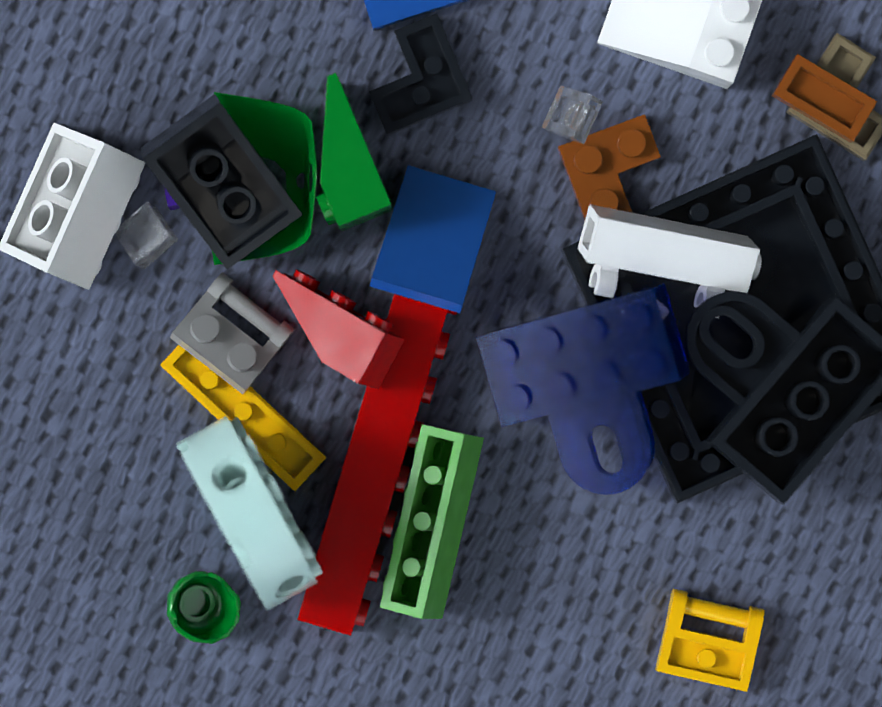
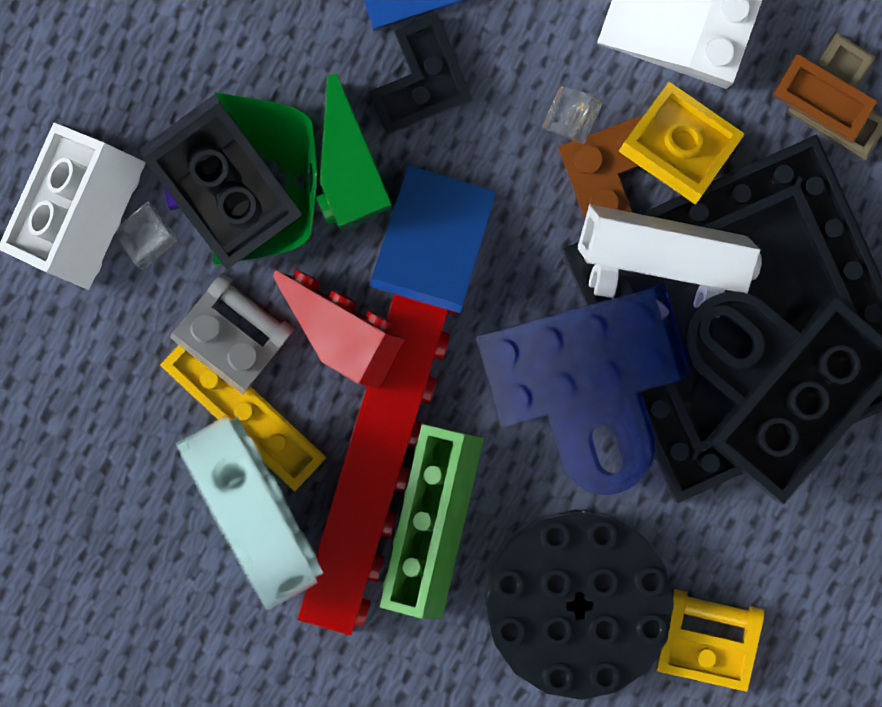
green hair [167,571,241,644] -> none
none -> black brick [485,509,674,700]
none -> yellow plate [618,82,745,205]

